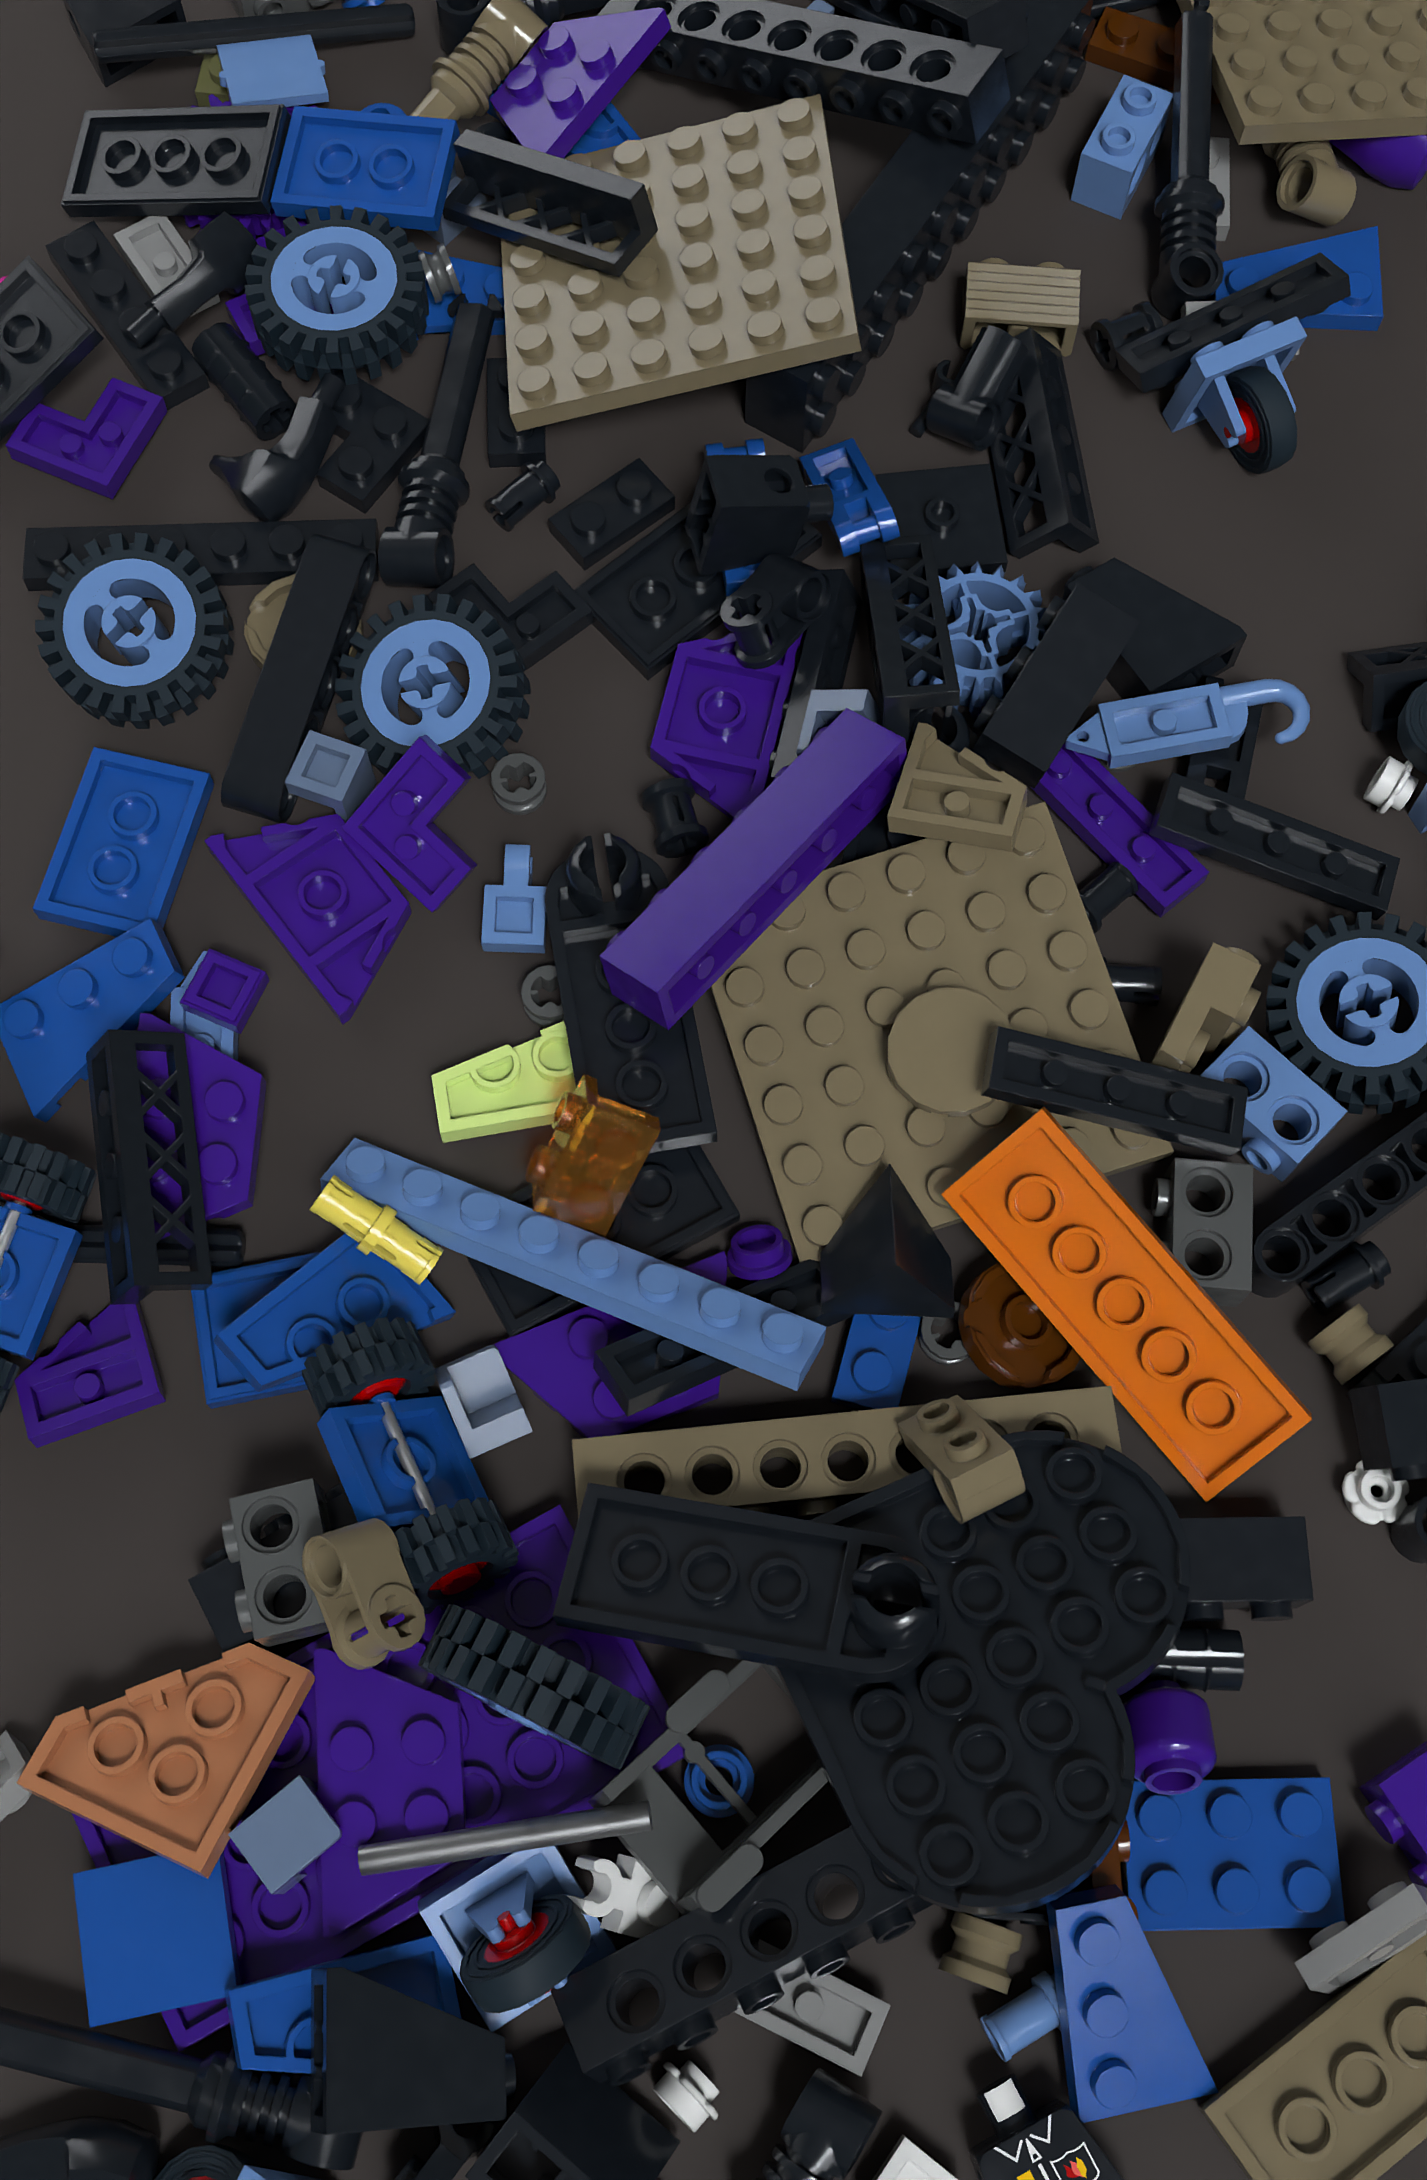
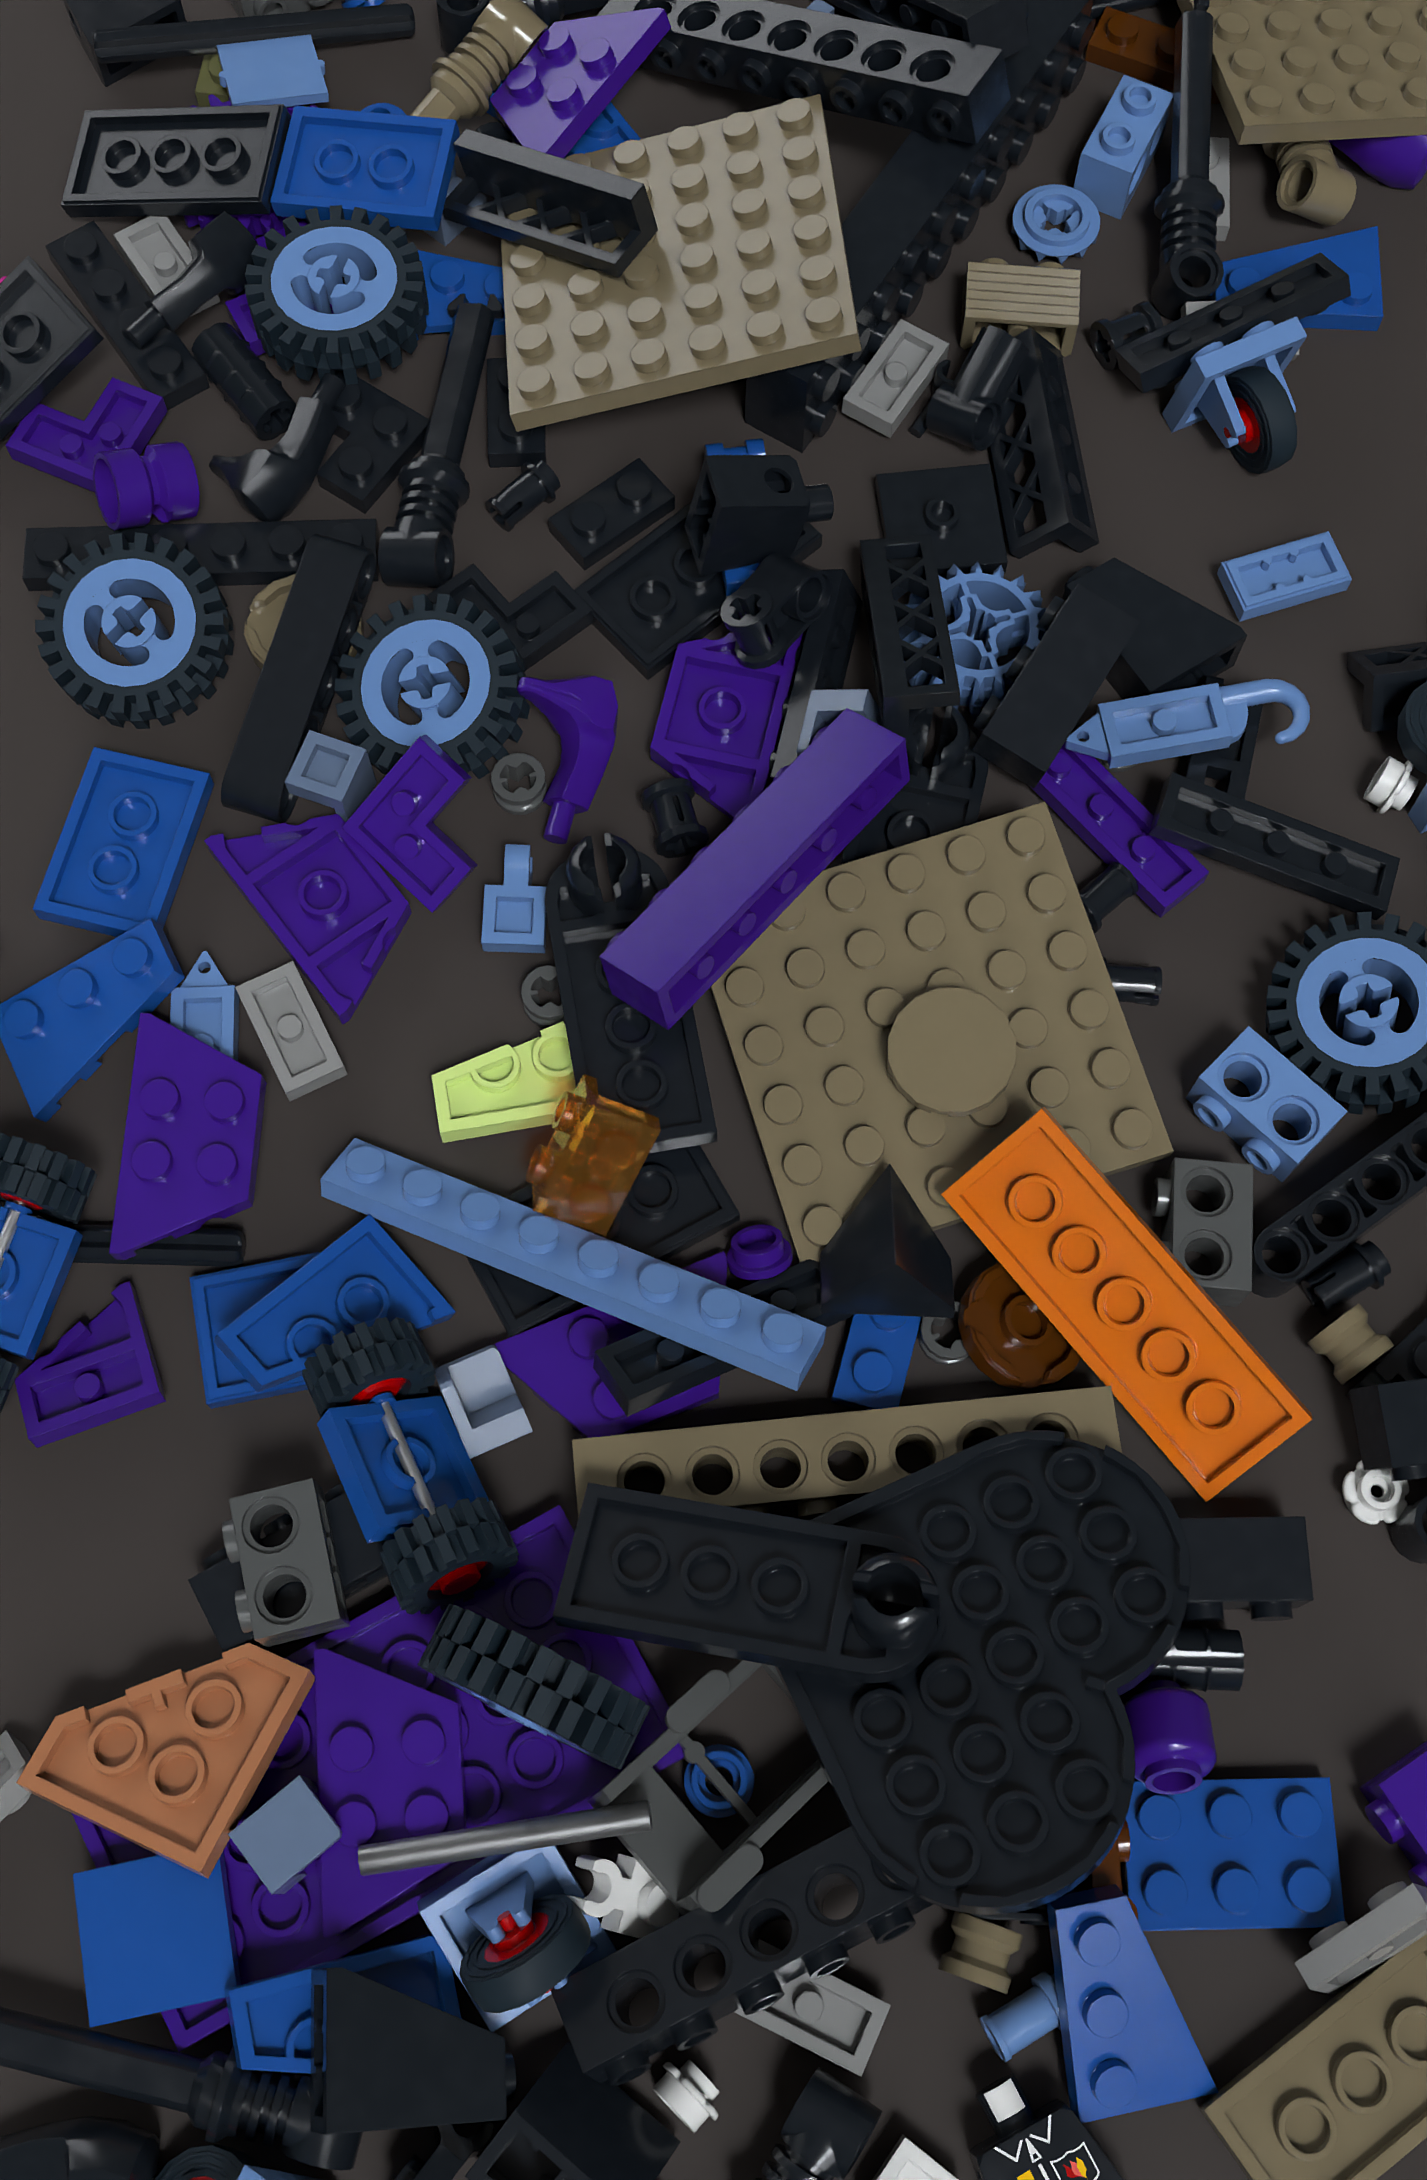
black fence [86,1029,213,1305] -> none
dark purple tile [180,948,270,1034] -> none
dark tan piece [302,1518,426,1670] -> none
light yellow pin [309,1175,444,1285] -> none
dark grey bush [418,243,462,303] -> none
blue plate [799,438,900,558] -> none
dark tan wing [887,722,1027,852] -> none
dark tan plate [897,1394,1025,1524] -> none
black plate [981,1026,1248,1156] -> none
dark tan plate [1150,942,1262,1073] -> none
none -> dark purple wheel [93,441,200,530]
none -> light grey plate [235,961,348,1101]
none -> dark purple animal [517,675,618,844]
none -> light grey plate [842,319,949,438]
none -> medium blue gear [1011,184,1100,265]
none -> medium blue plate [1217,531,1352,622]

